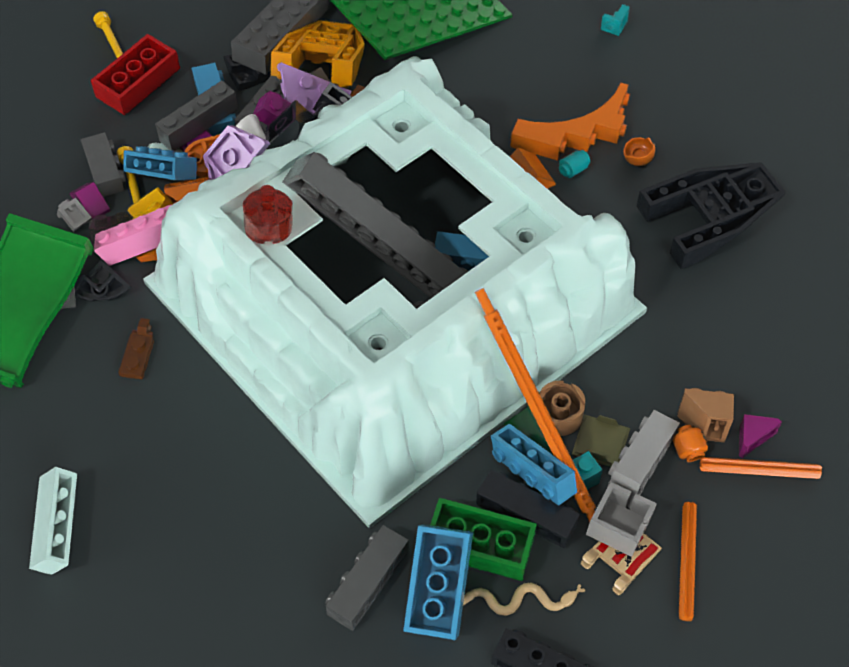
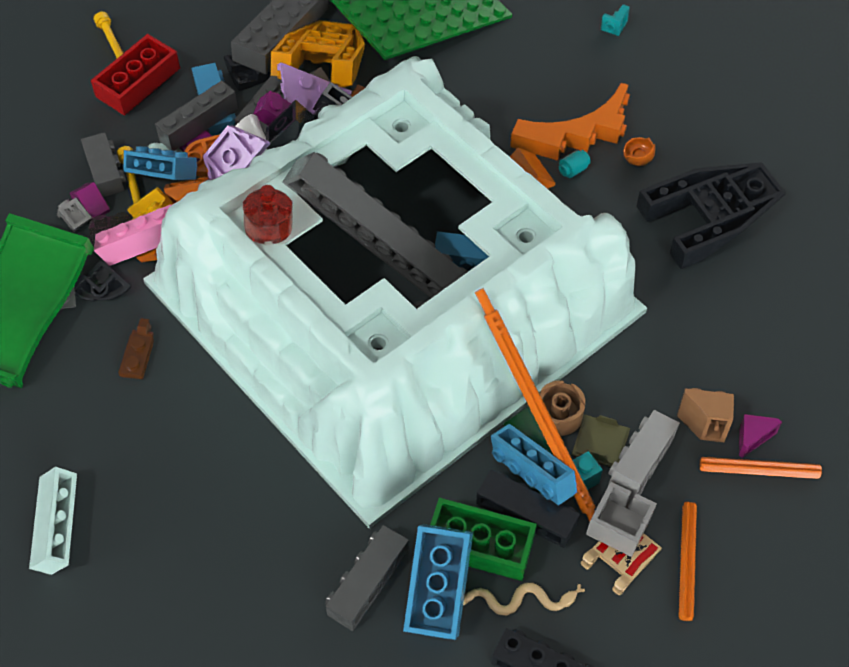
orange head [673,425,708,462] -> none

